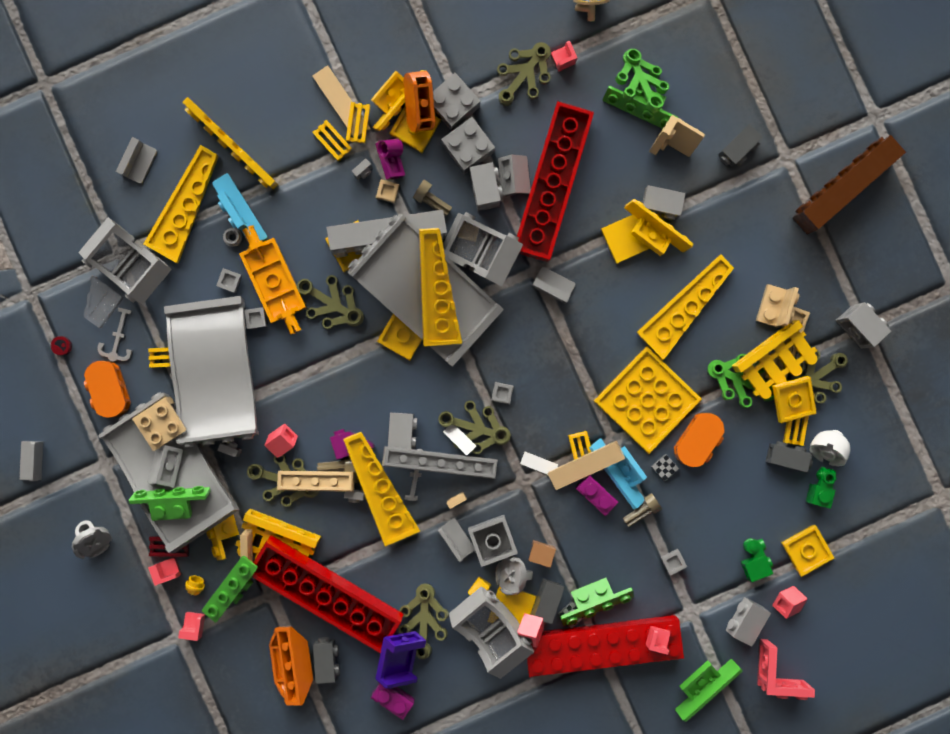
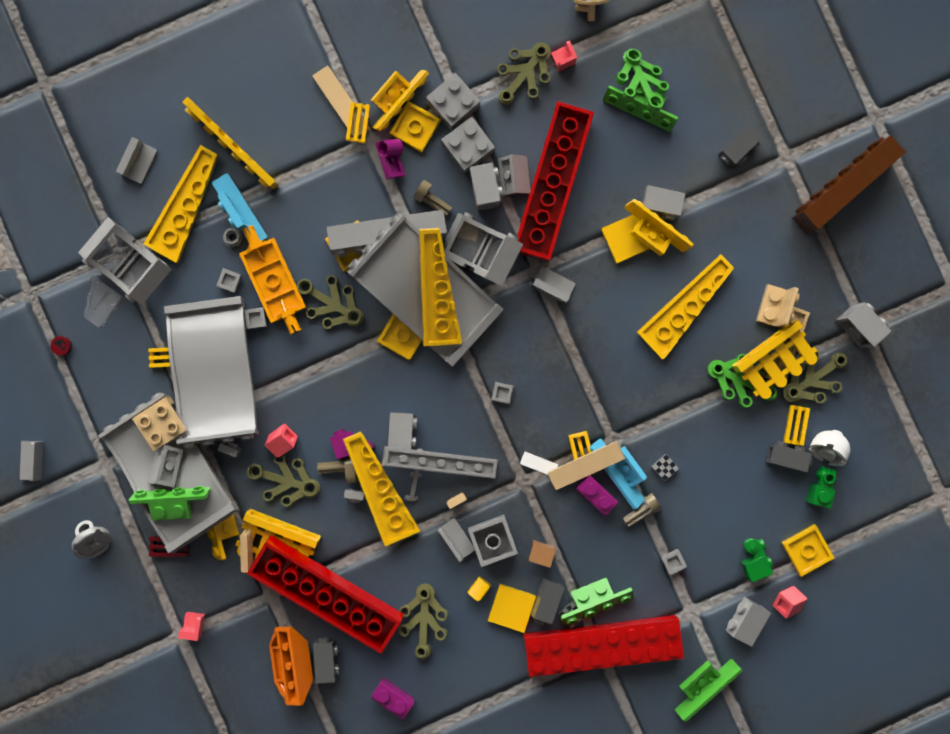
orange brick [84,361,131,418] -> none
light grey piece [98,307,133,362] -> none
coral panel [148,557,181,586] -> none
yellow plate [185,575,205,596] -> none
bright green bracket [202,556,258,622] -> none
tan tile [277,471,355,492] -> none
yellow tile [312,120,352,161] -> none
light grey plate [352,159,373,180] -> none
dark purple panel [375,631,426,689] -> none
tan tile [376,179,400,203] -> none
orange brick [403,71,435,132] -> none
olive plant [438,400,511,454] -> none
white sticker [443,425,476,455] -> none
light grey window [449,587,534,679] -> none
light grey tile [495,556,533,595] -> none
panel [518,613,544,648] -> none
yellow tile [594,346,702,454] -> none
coral panel [646,626,671,655] -> none
tan bracket [649,115,705,157] -> none
orange brick [674,413,725,467] -> none
coral bracket [757,639,815,700] -> none
yellow tile [772,376,817,423] -> none

